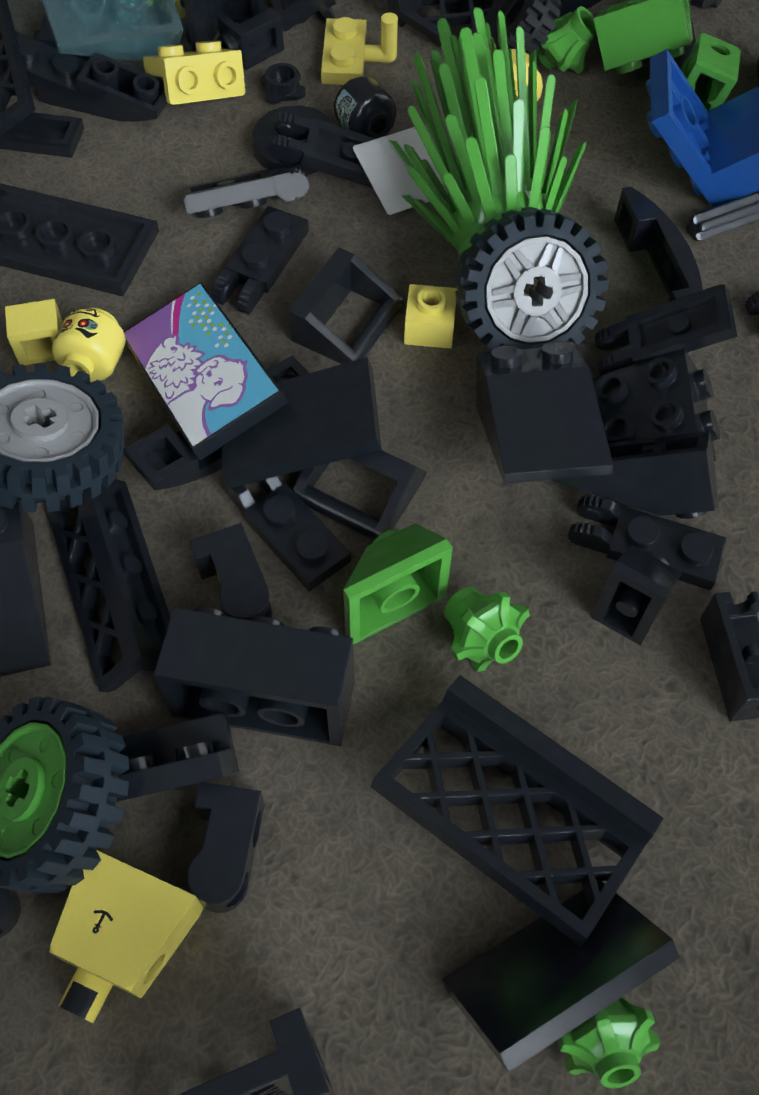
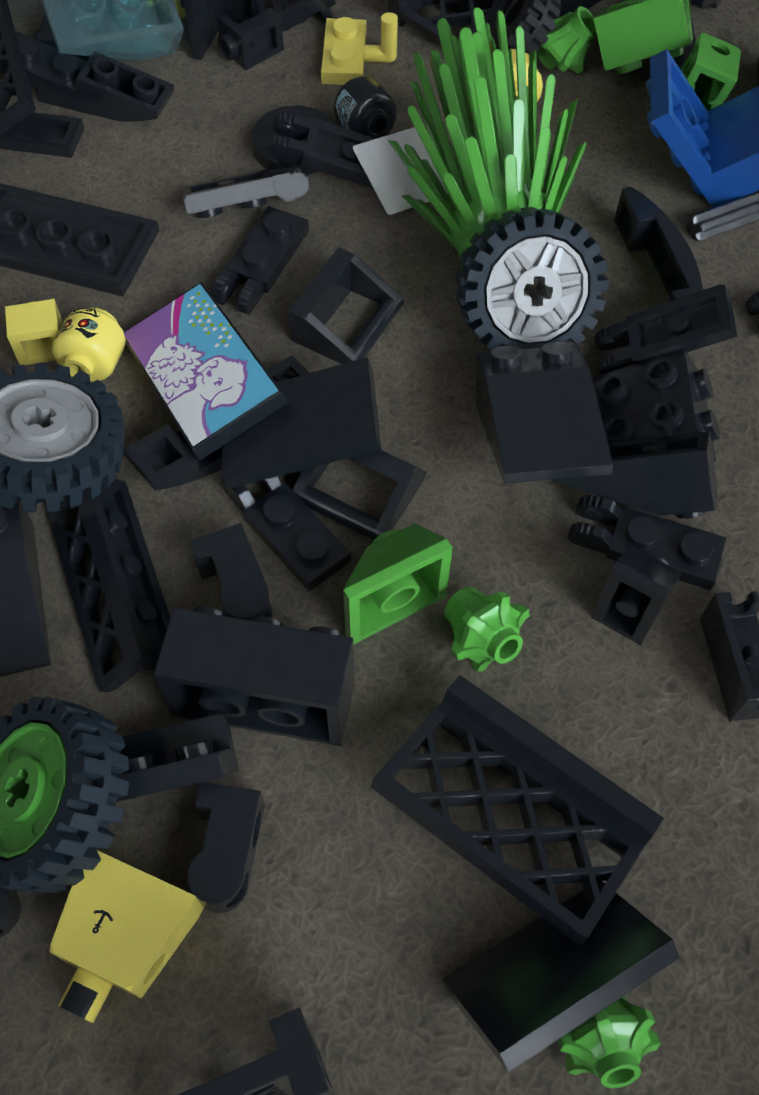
light yellow bracket [143,41,245,105] -> none
black plate [260,63,306,104] -> none
light yellow plate [404,284,457,349] -> none

